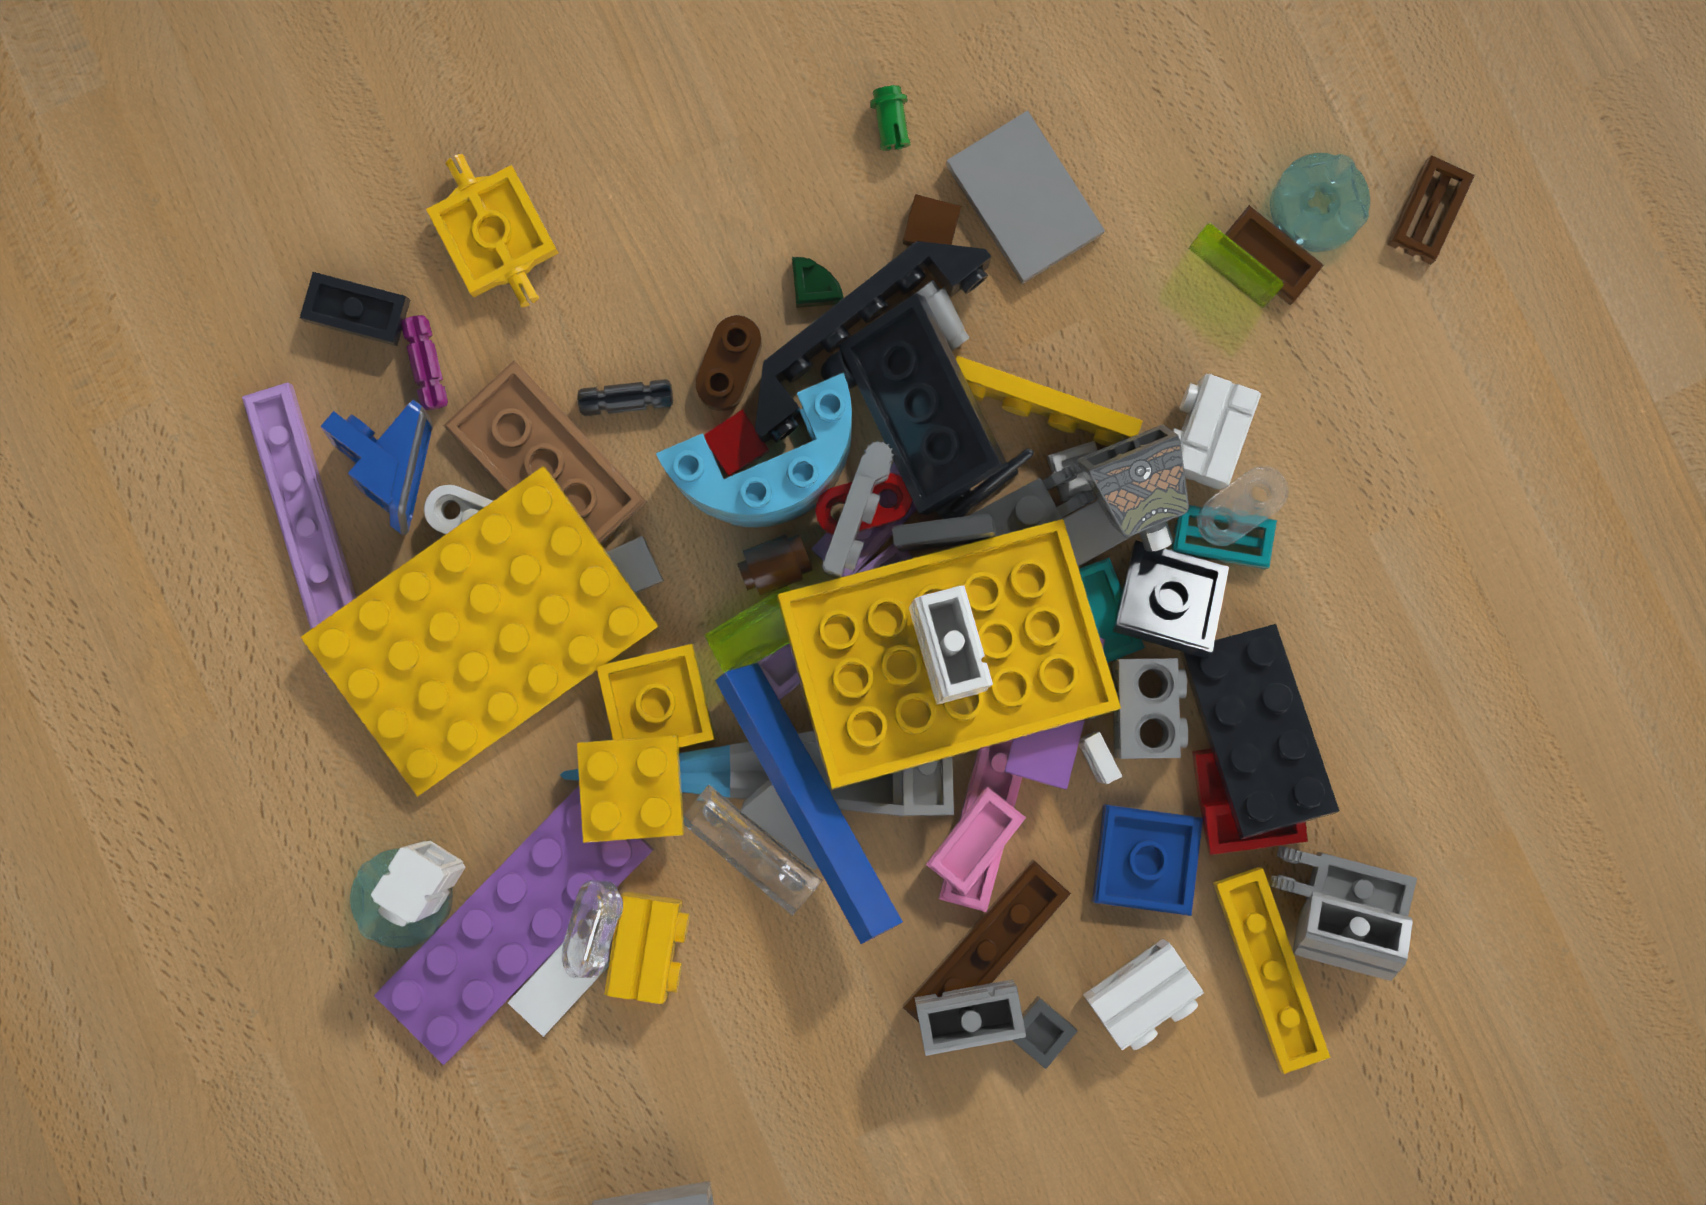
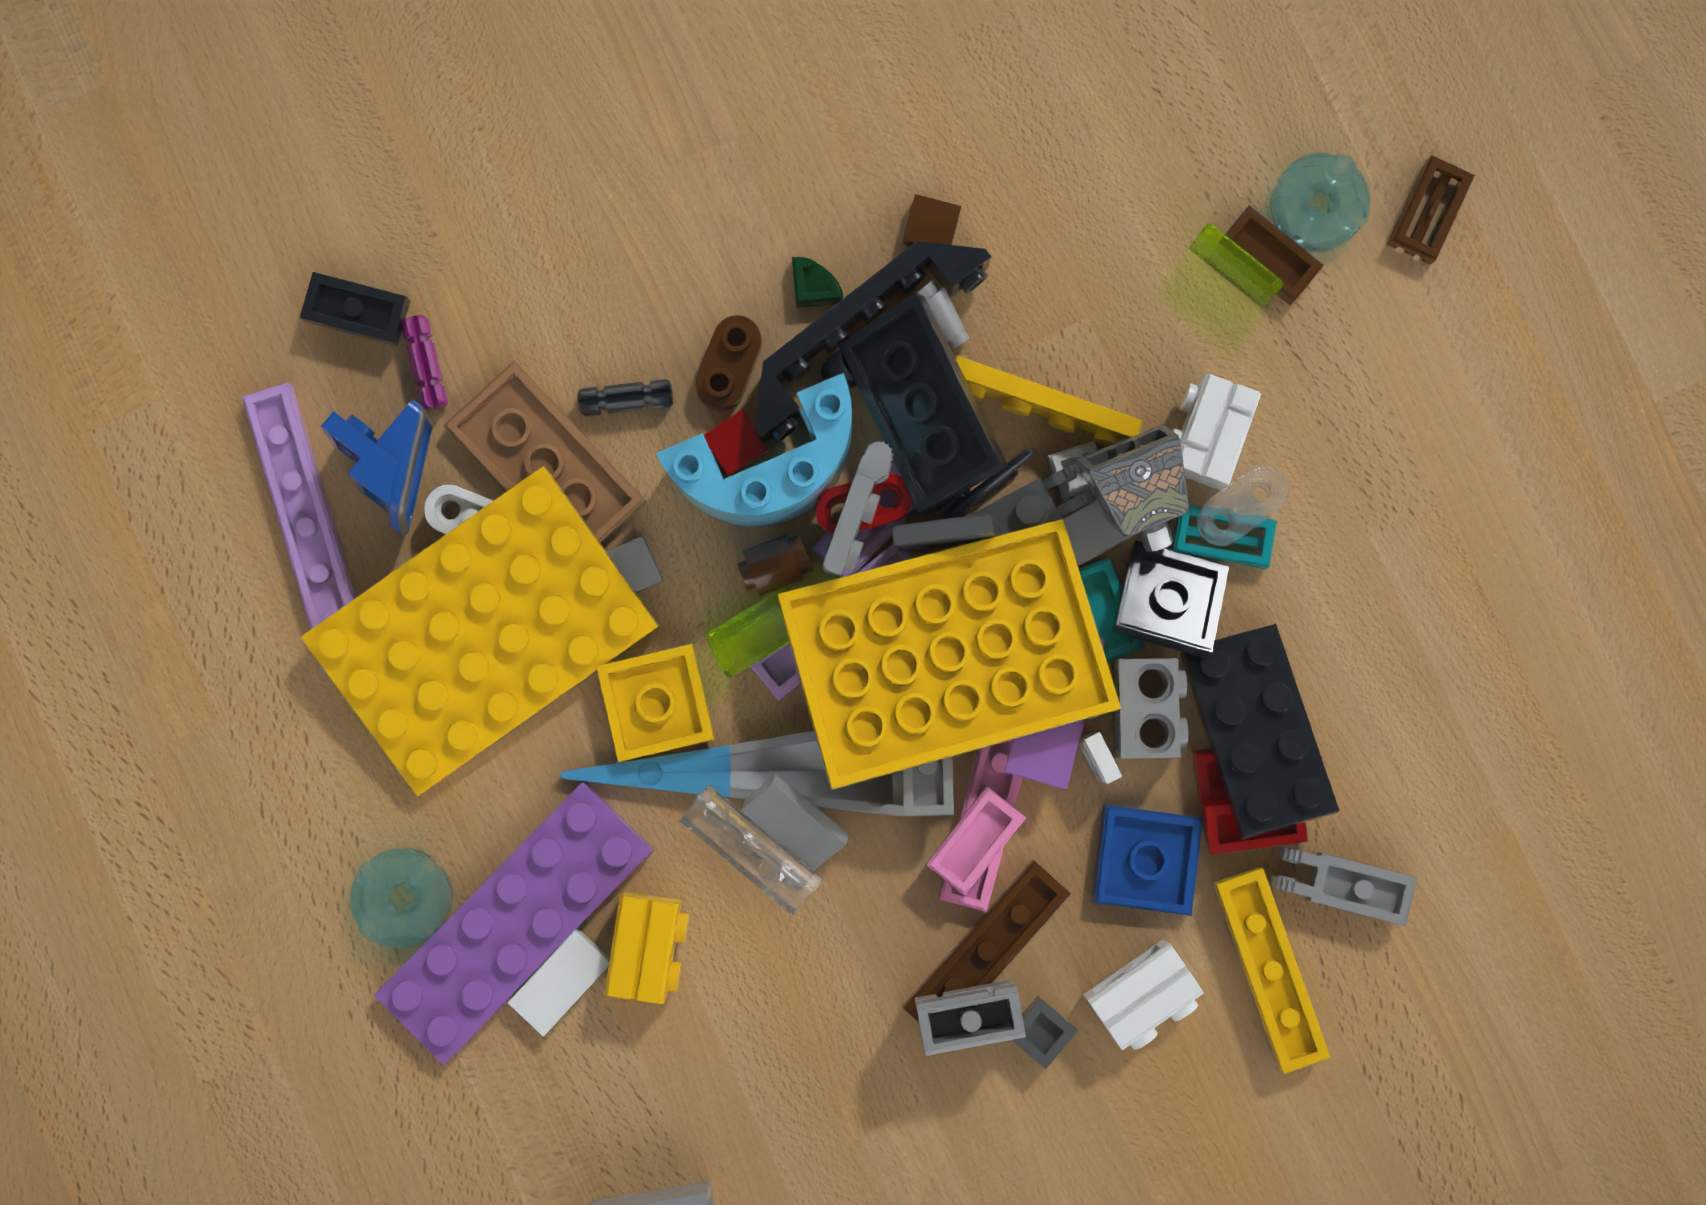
white brick [371,841,466,927] -> none
yellow plate [426,154,559,307] -> none
clear plate [562,880,623,978] -> none
yellow plate [577,735,685,843] -> none
blue tile [715,663,903,944] -> none
green pin [870,85,911,151] -> none
white brick [909,585,993,705] -> none
light grey tile [946,110,1105,284] -> none
light grey brick [1293,891,1413,981] -> none

